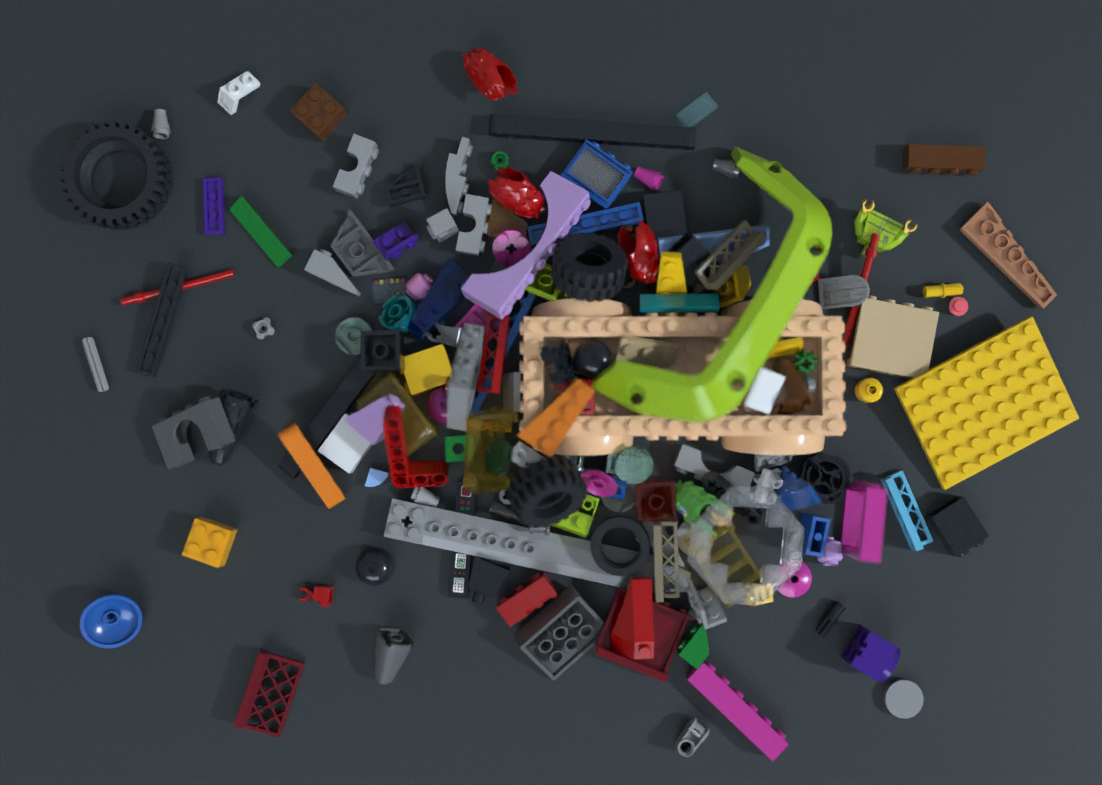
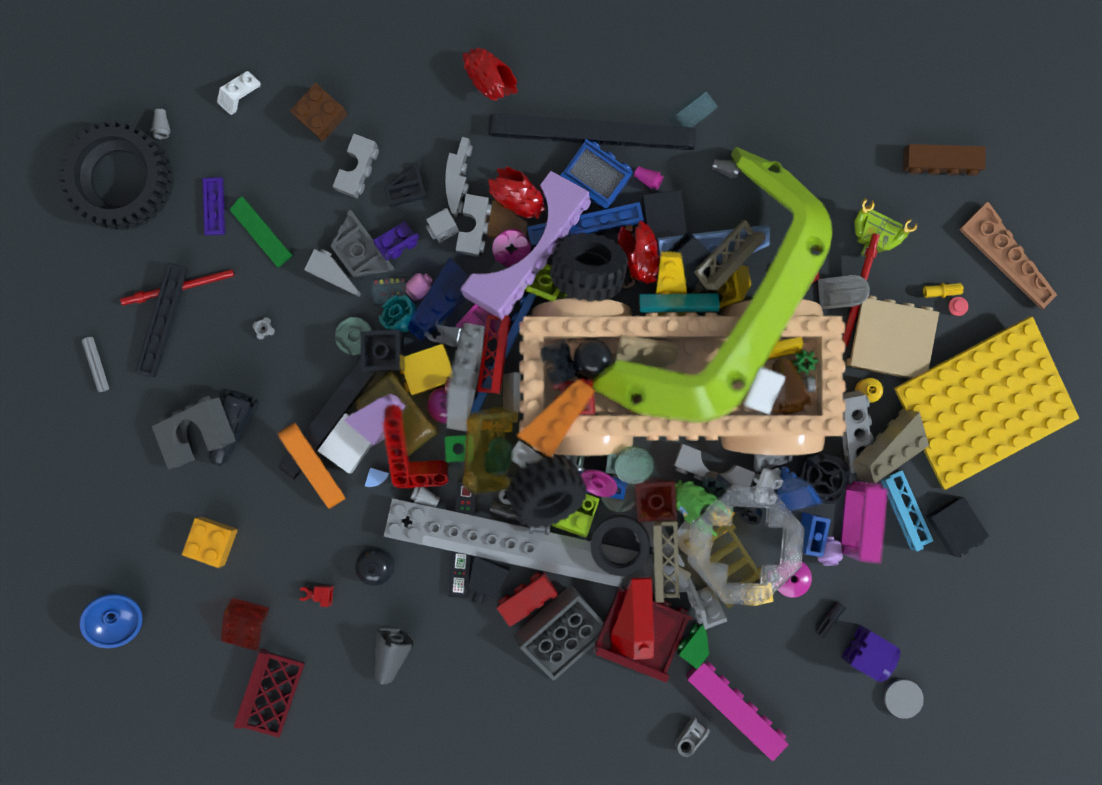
green plate [490,151,509,169] -> none
none -> clear red bracket [221,598,269,651]
none -> light grey brick [842,391,874,473]
none -> dark tan wedge [853,409,929,483]

